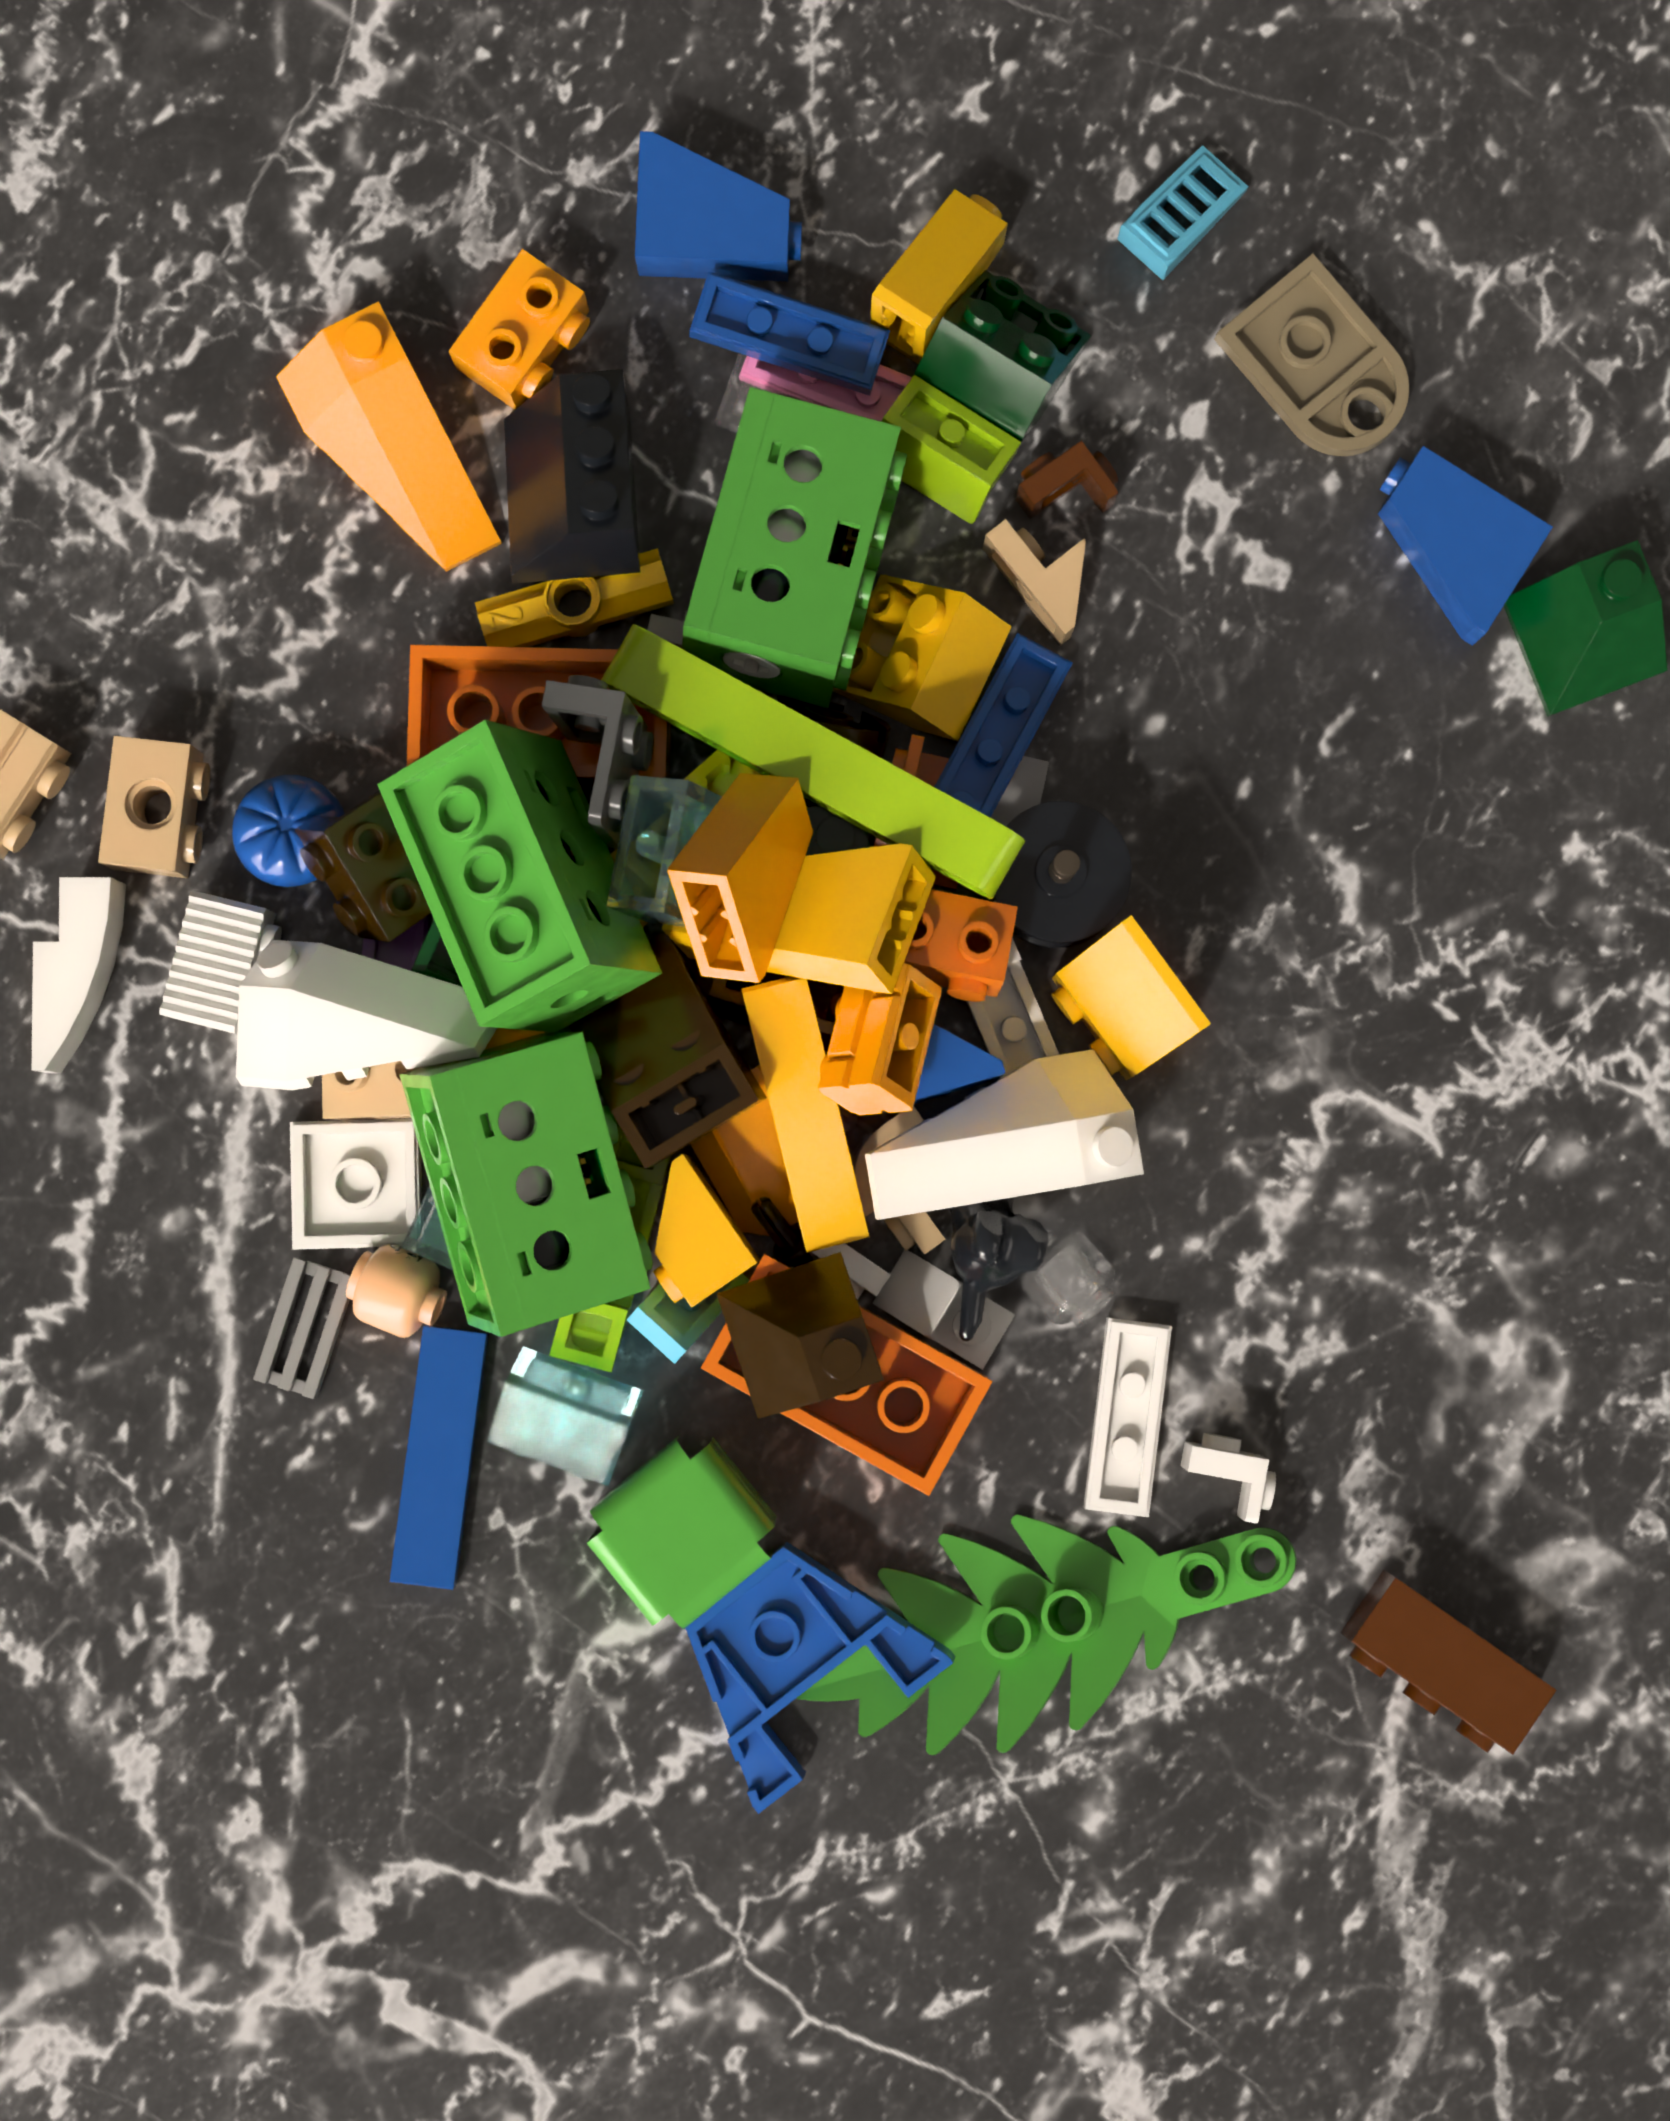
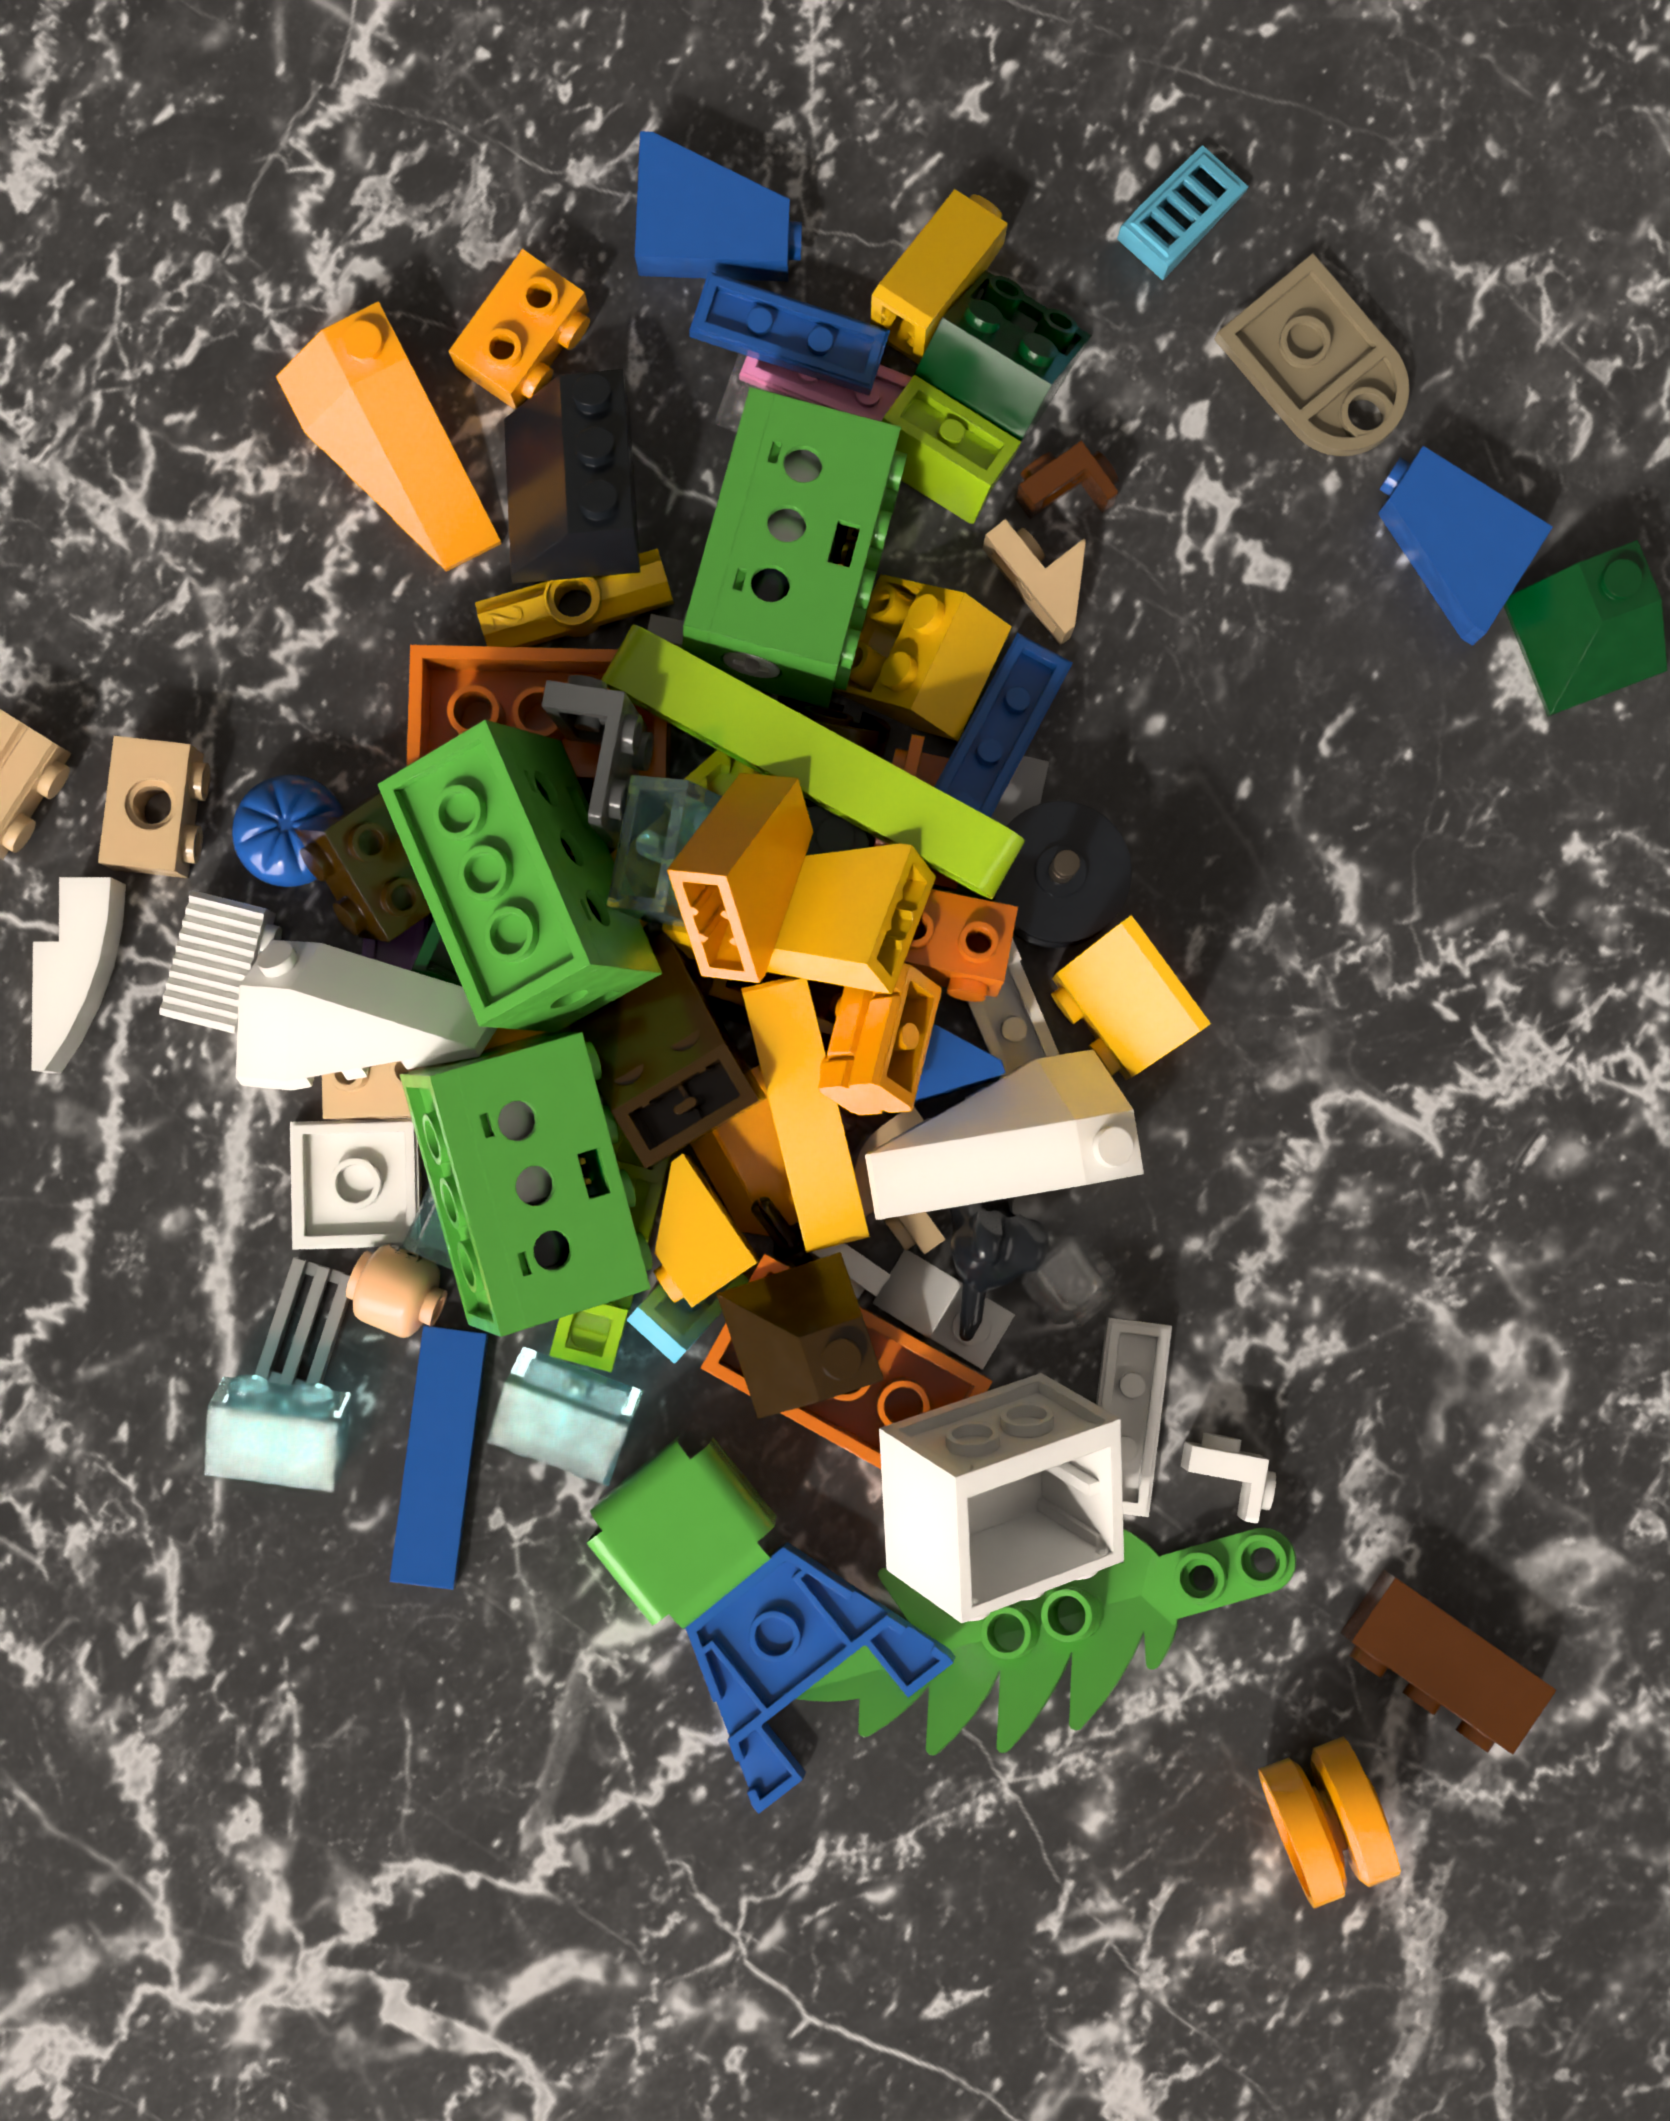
none -> clear light blue brick [205,1375,351,1492]
none -> white container [879,1373,1124,1623]
none -> light orange wheel [1258,1737,1401,1908]

